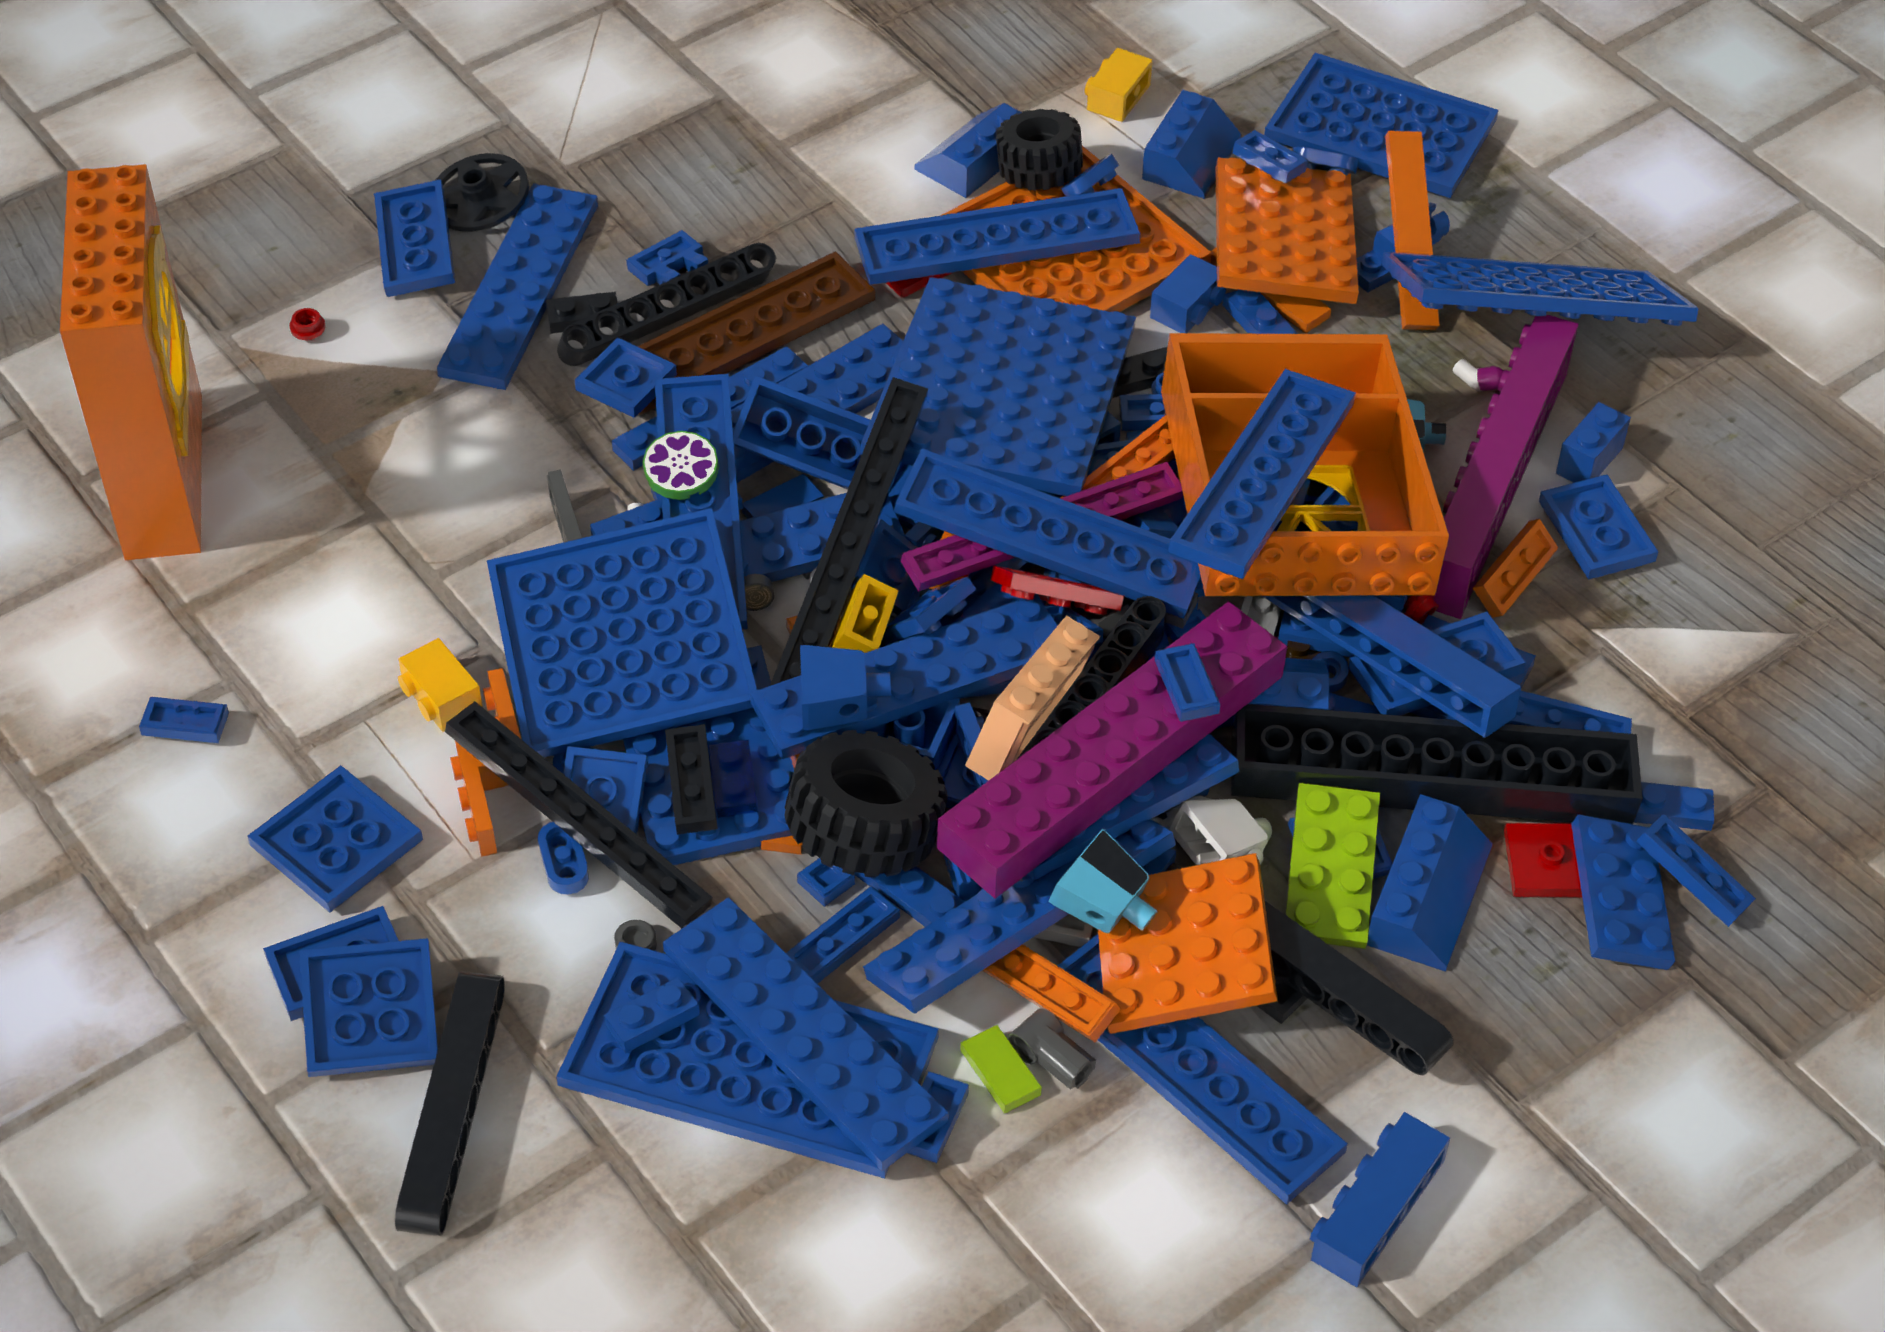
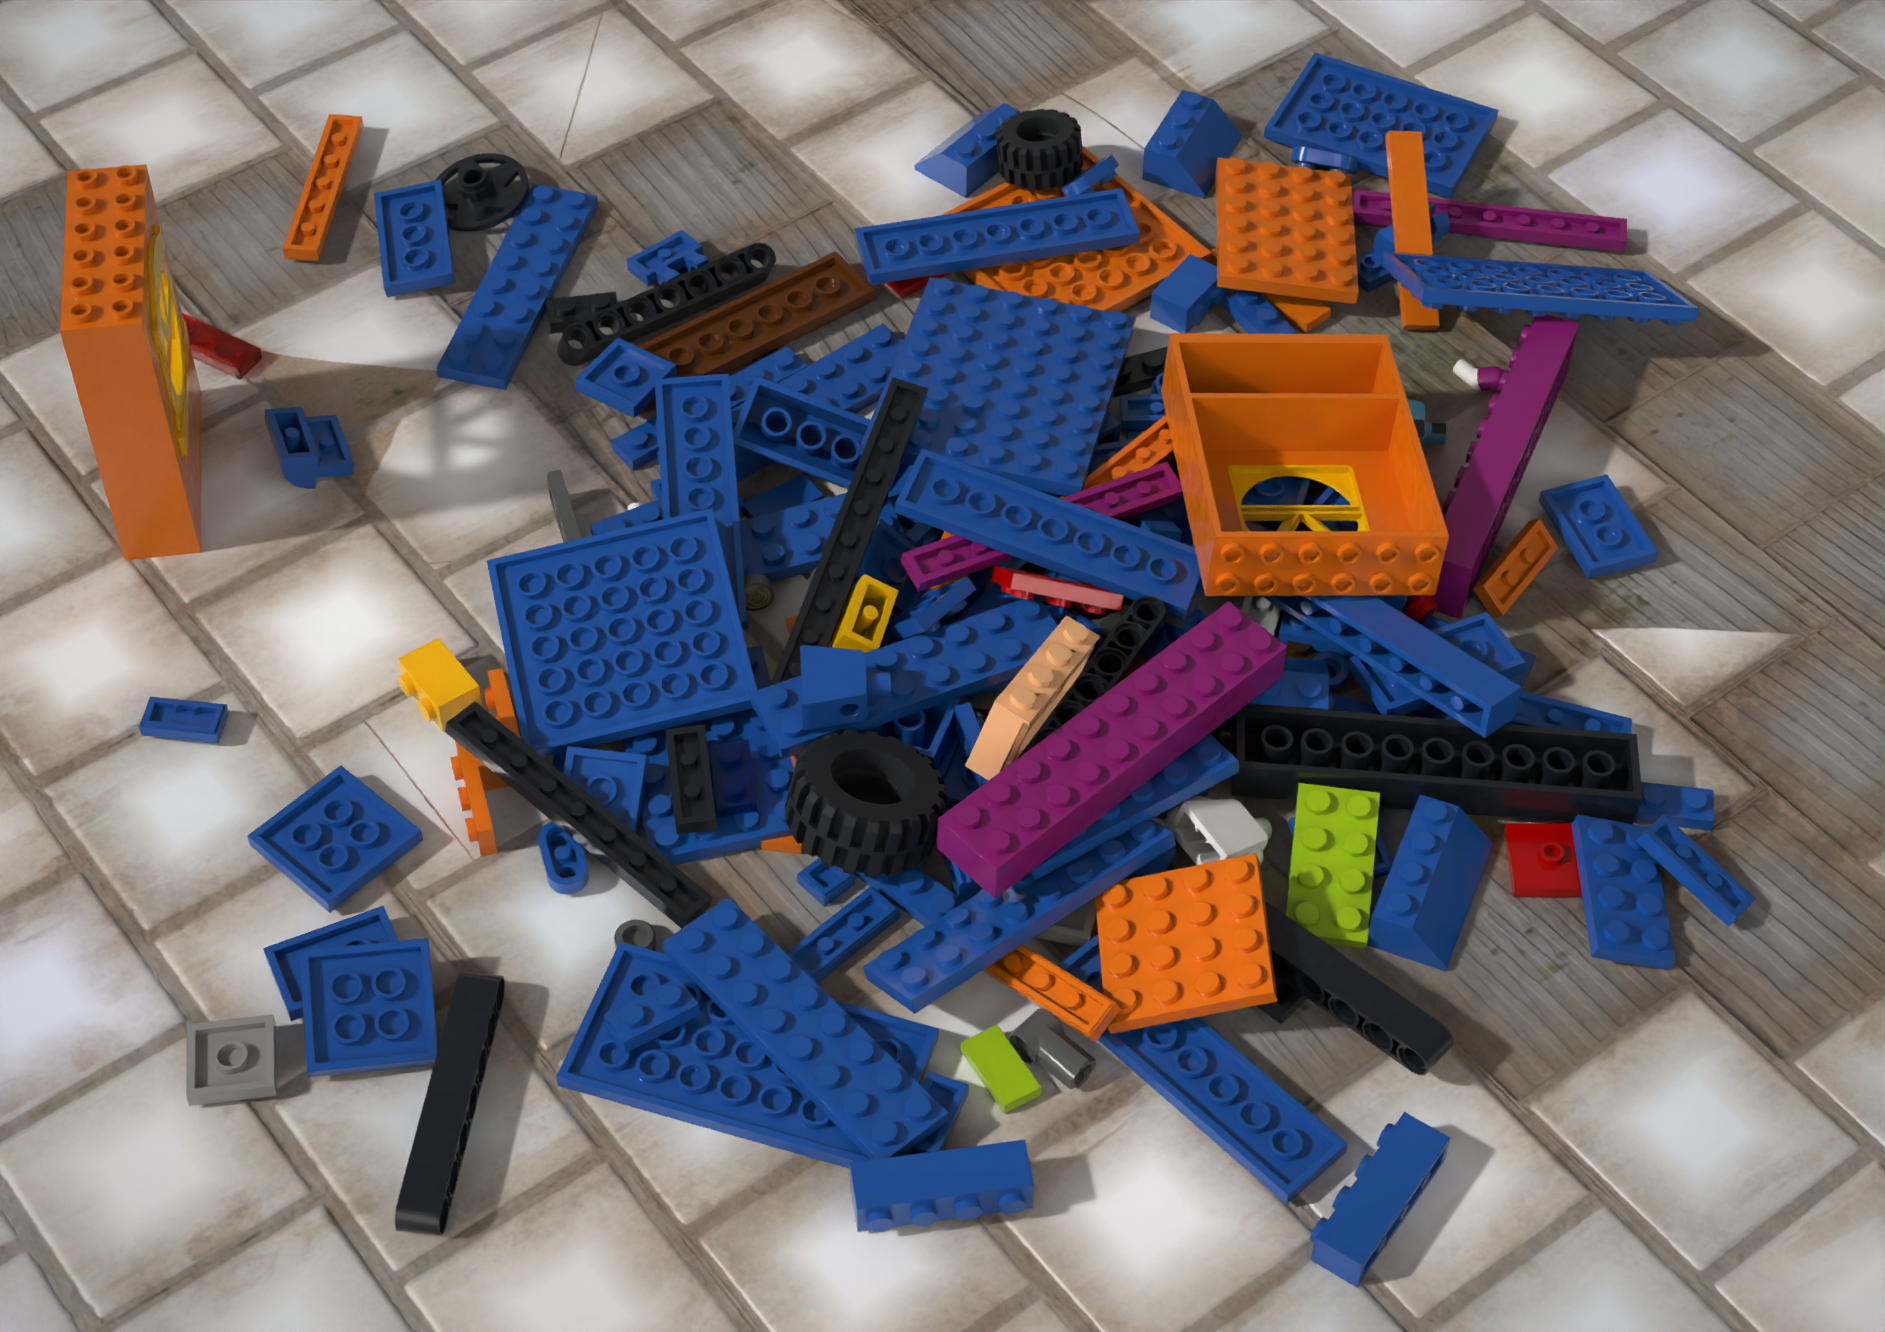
red plate [289,308,326,340] -> none
tile [643,431,719,500] -> none
medium azure torso [1048,829,1157,933] -> none
yellow brick [1085,47,1152,122] -> none
blue tile [1155,643,1221,722] -> none
blue plate [1168,369,1356,579] -> none
blue plate [1232,130,1308,184] -> none
blue brick [1555,402,1631,483] -> none
none -> clear red plate [182,313,262,380]
none -> light grey plate [186,1014,277,1106]
none -> blue brick [265,407,354,489]
none -> orange plate [283,114,364,261]
none -> blue brick [849,1140,1034,1232]
none -> magenta plate [1353,189,1627,252]

